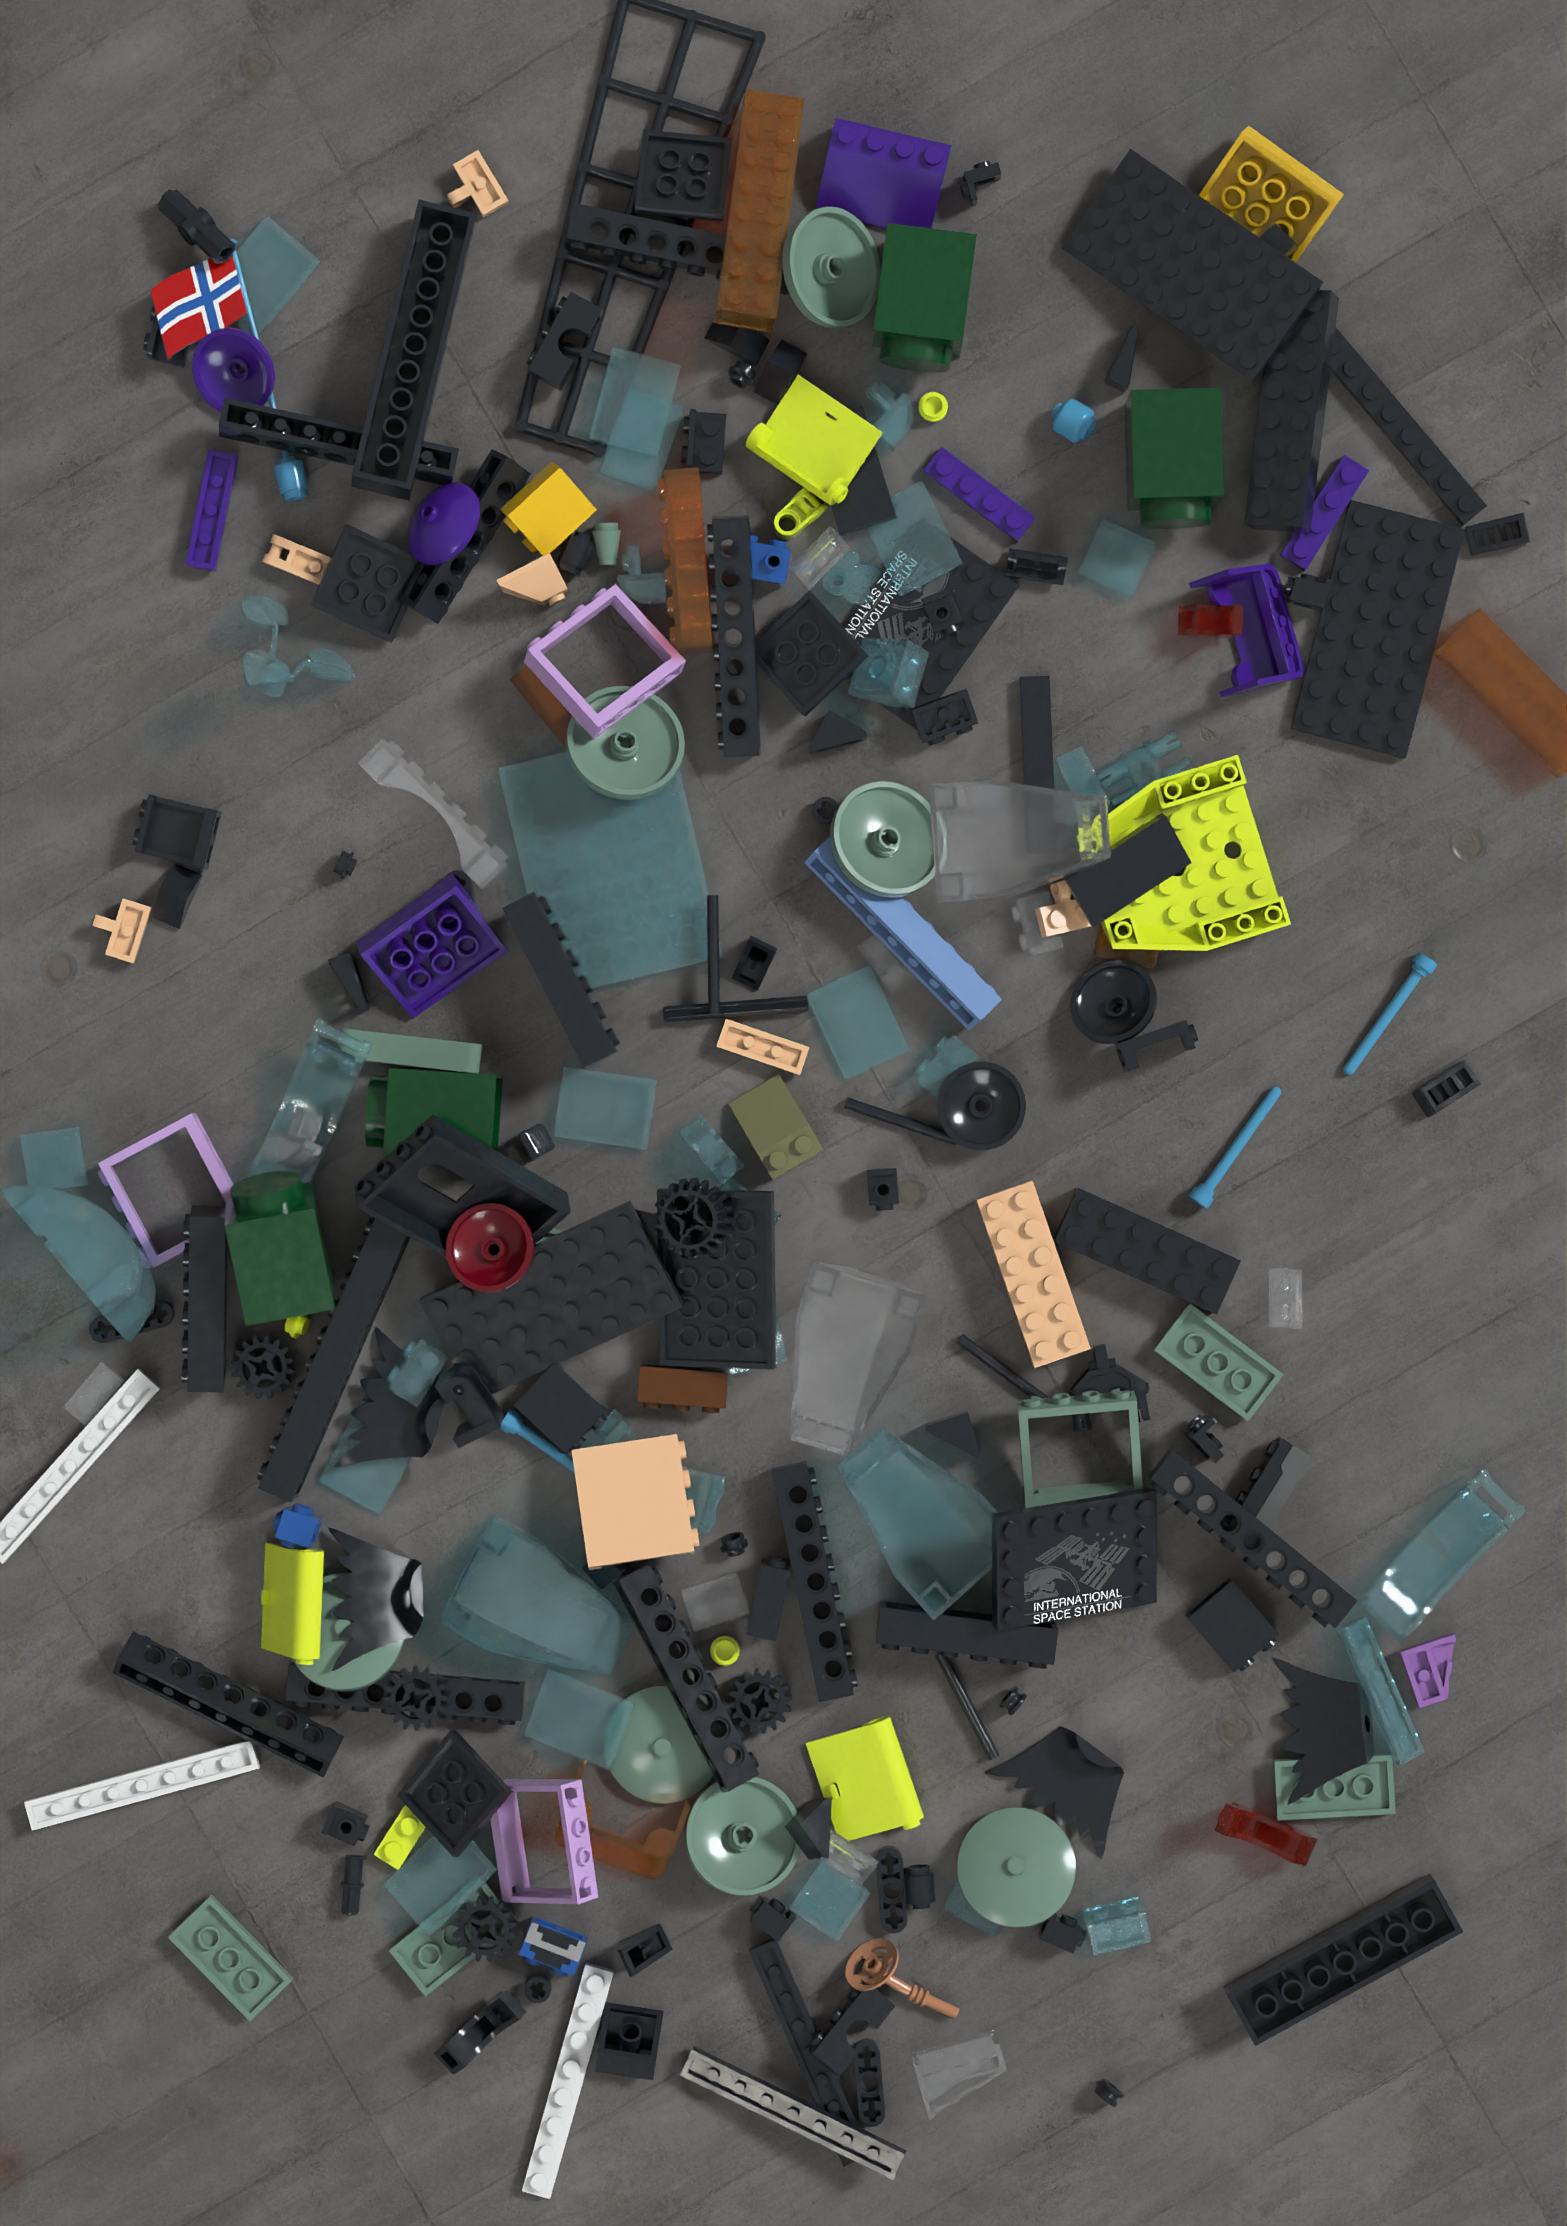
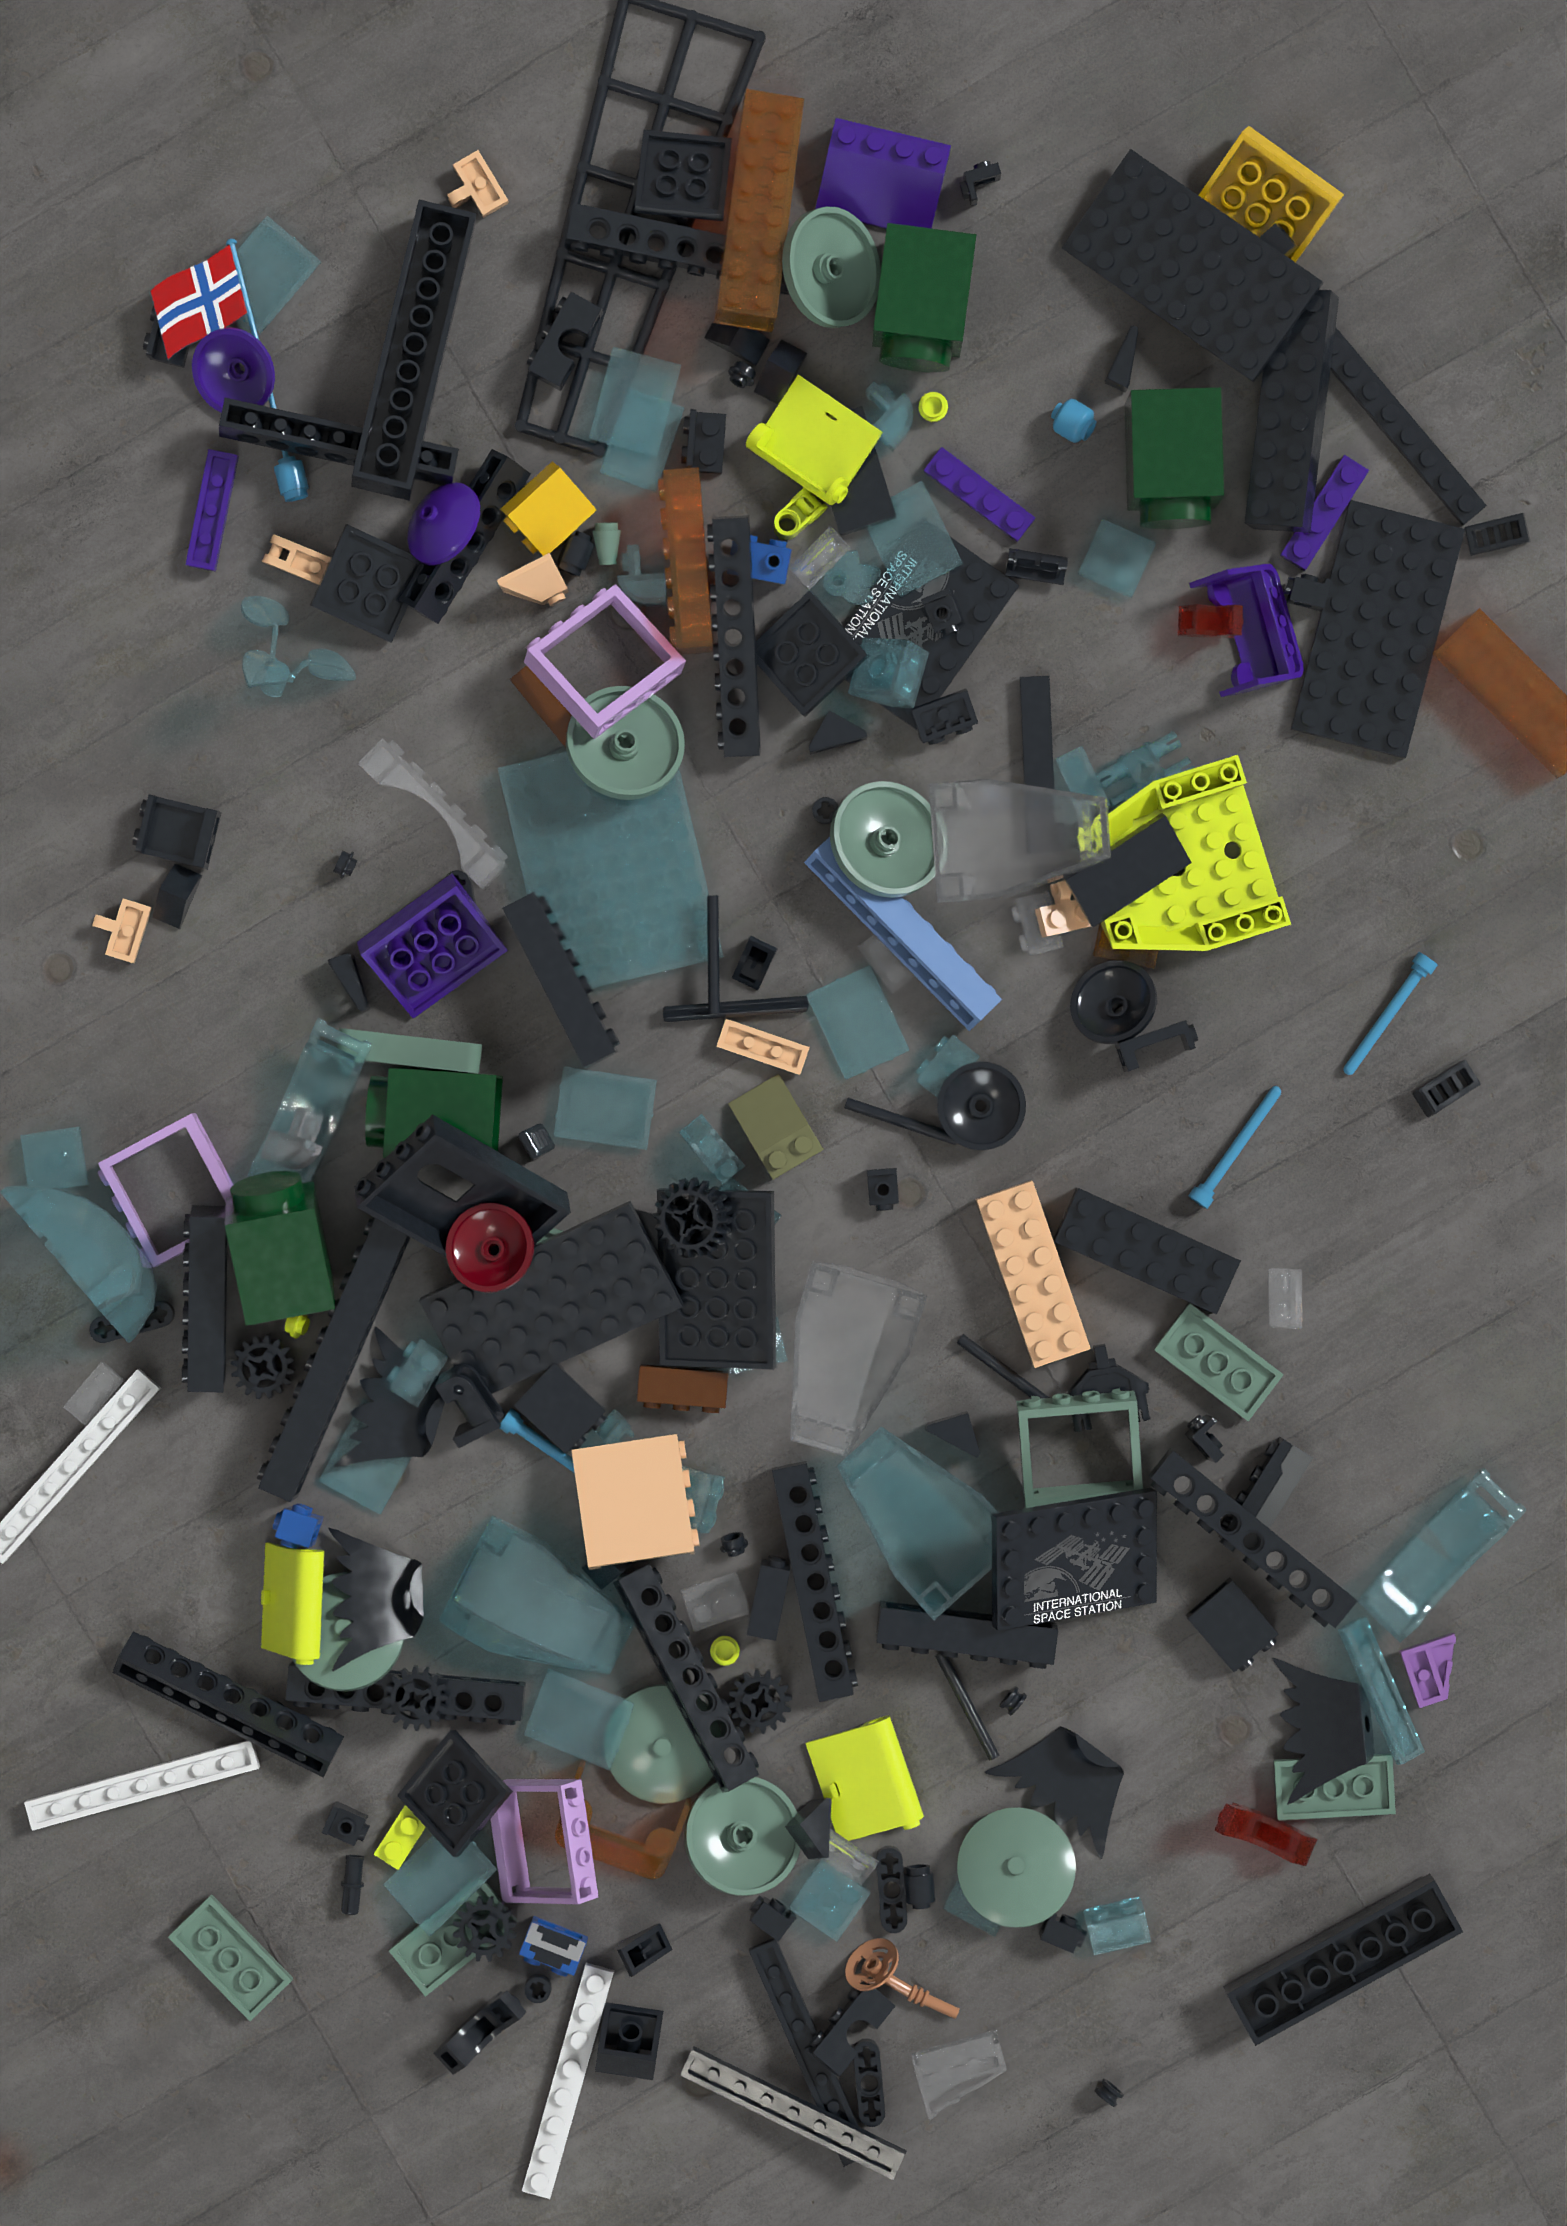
black piece [158,189,236,264] -> none

